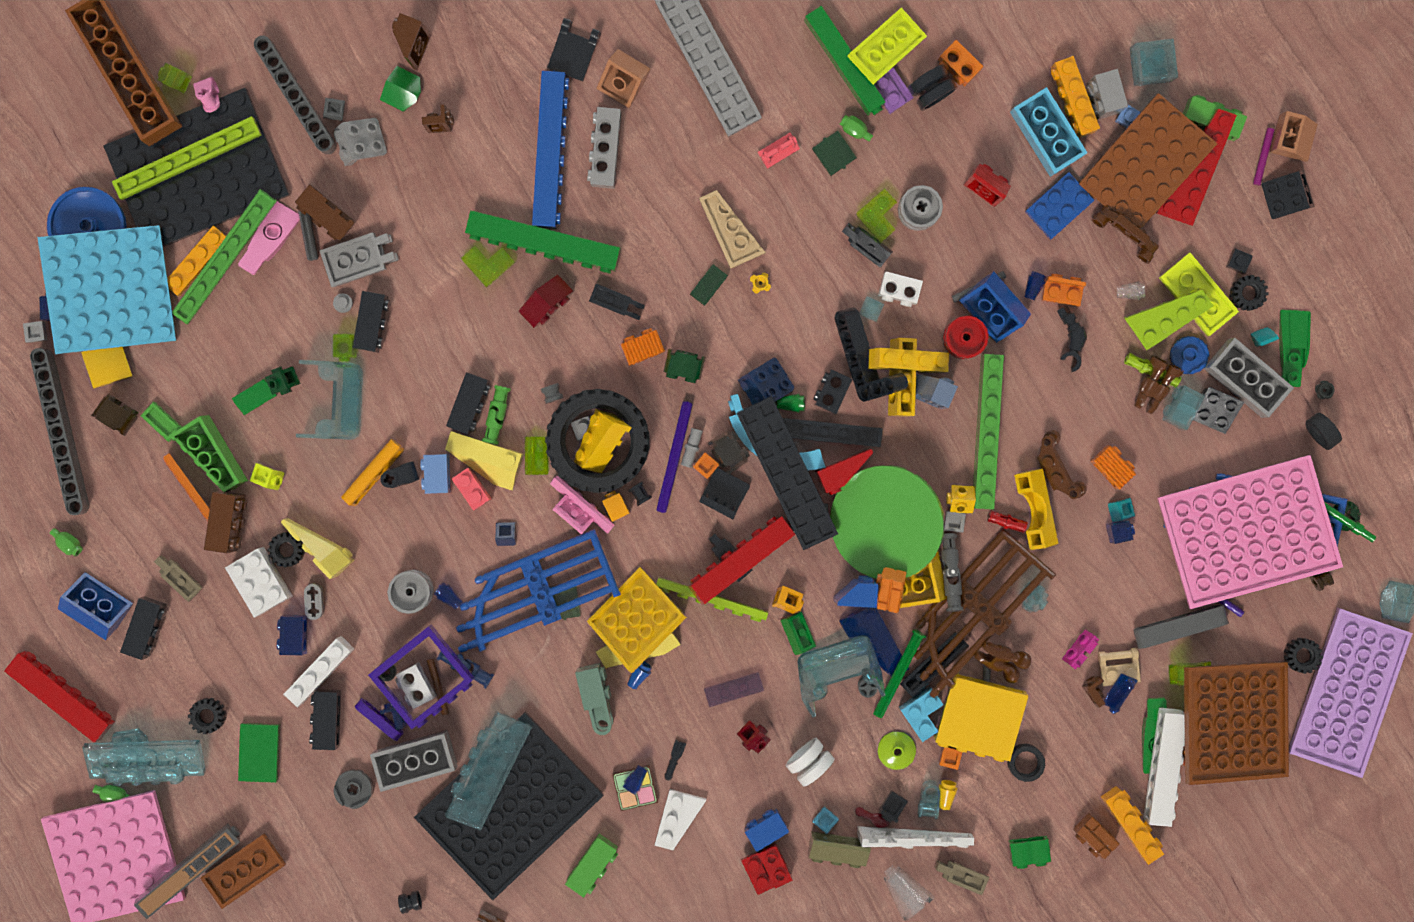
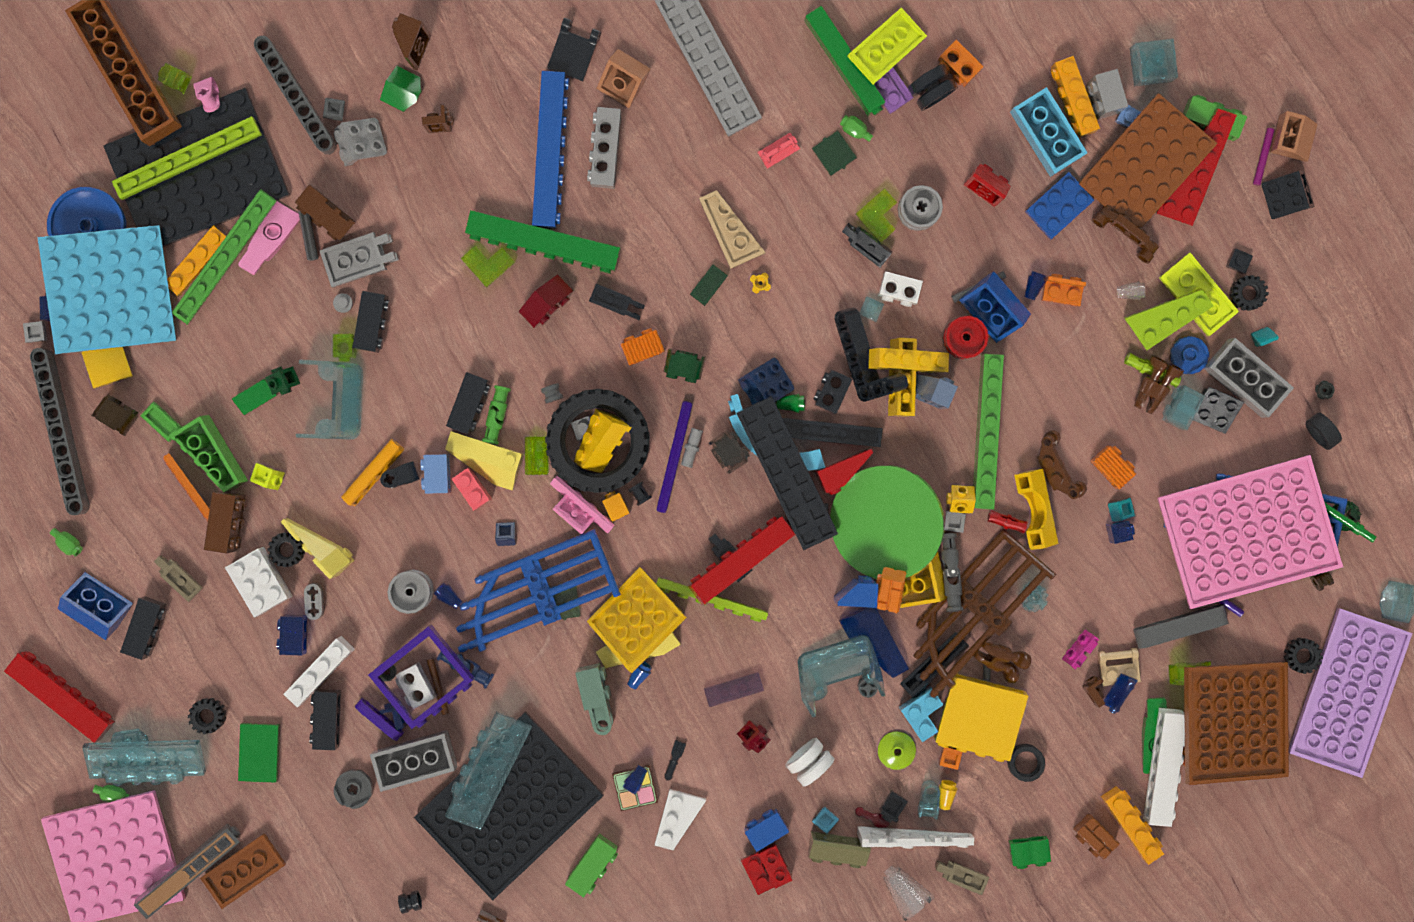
orange plate [693,452,720,479] -> none
black bracket [699,468,750,520] -> none
light orange brick [771,586,804,614] -> none
green slope [781,611,816,655] -> none
green axle [873,629,927,718] -> none
black piece [1057,306,1087,373] -> none
green piece [1279,310,1311,387] -> none

